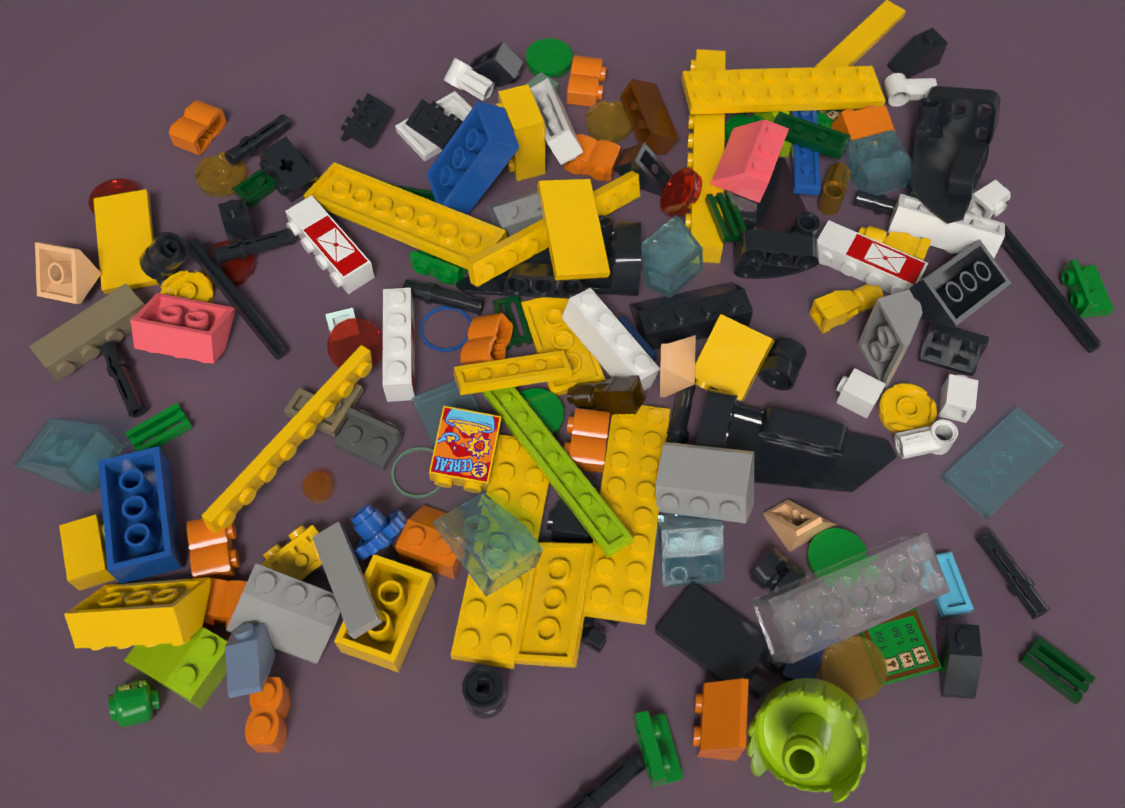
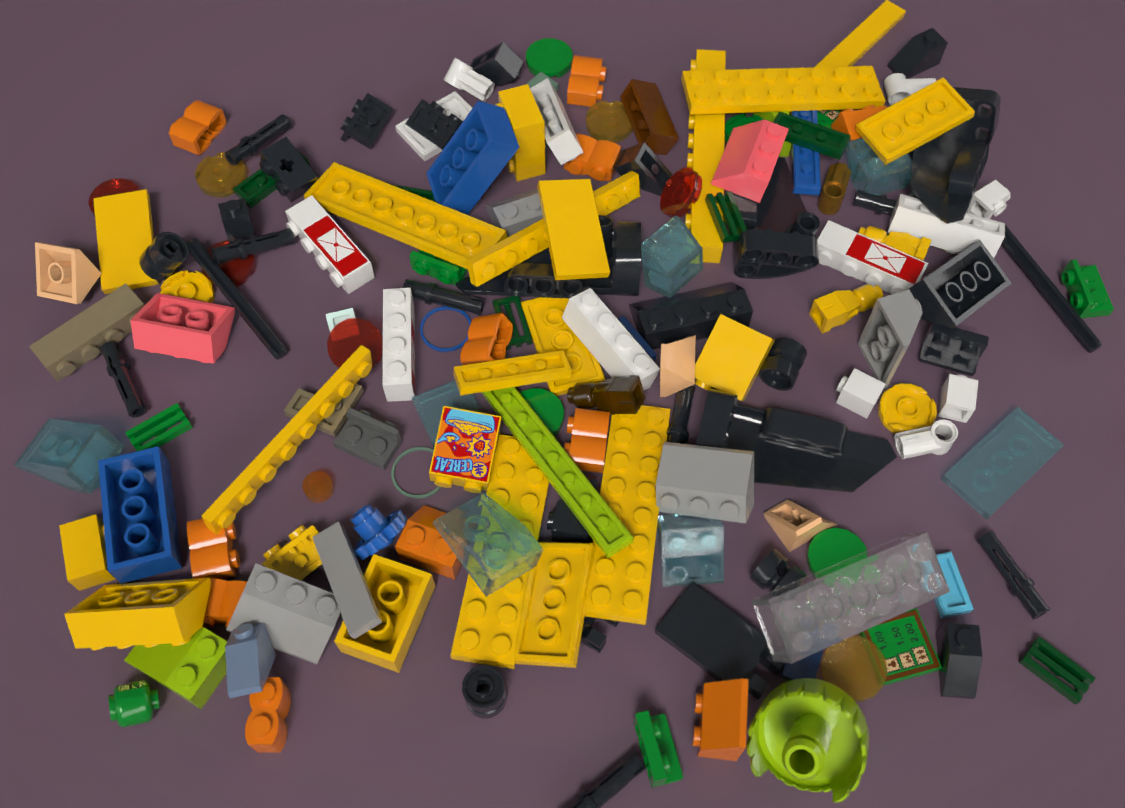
none -> yellow tile [856,77,975,165]

